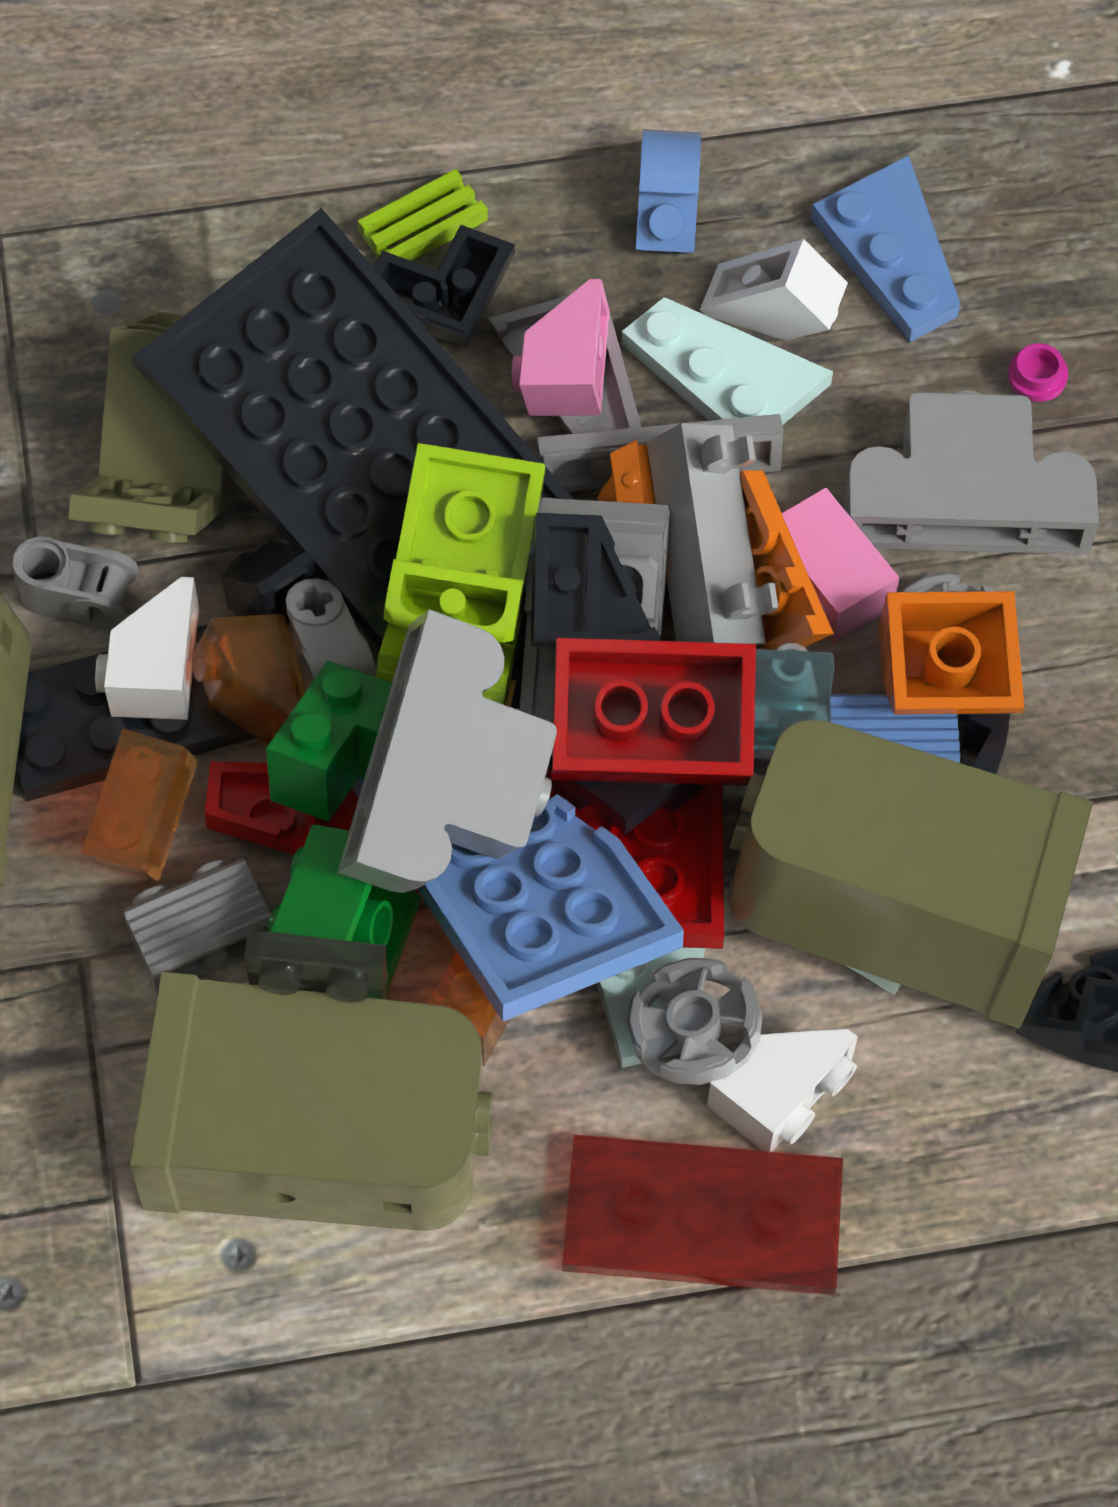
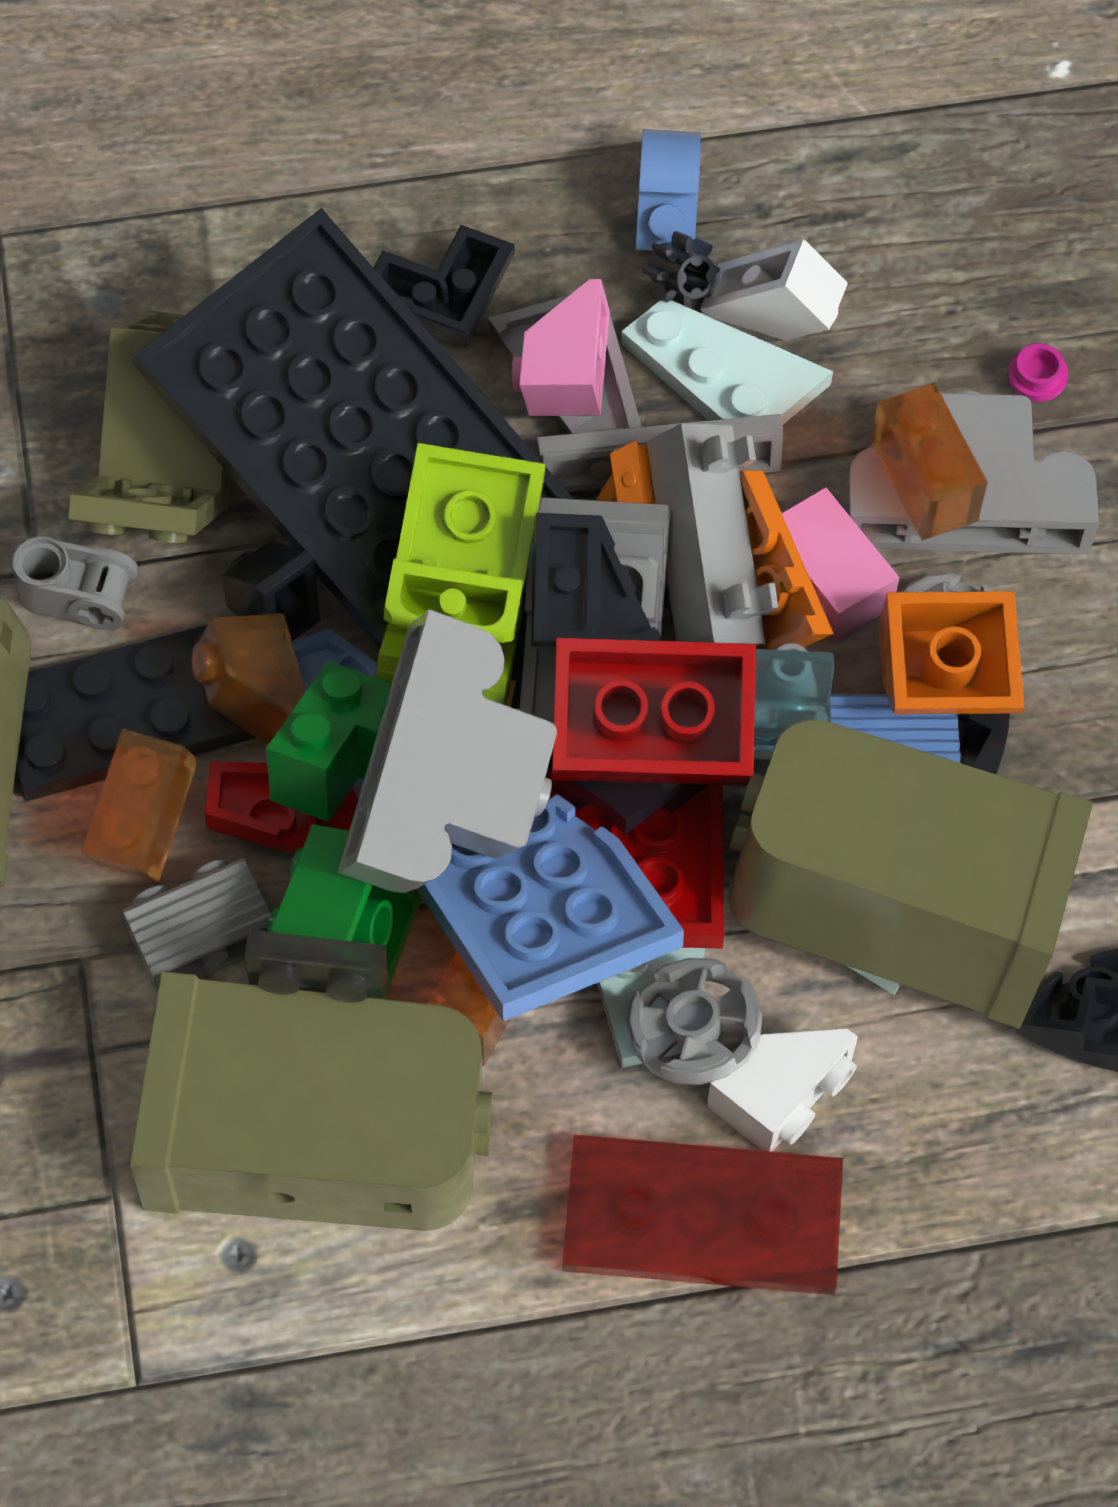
white slope [95,577,199,720] -> none
light grey piece [285,578,376,691] -> none
lime tile [358,169,488,261] -> none
medium blue wing [811,155,960,343] -> none
none -> black gear [642,231,720,308]
none -> clear orange brick [871,383,988,541]

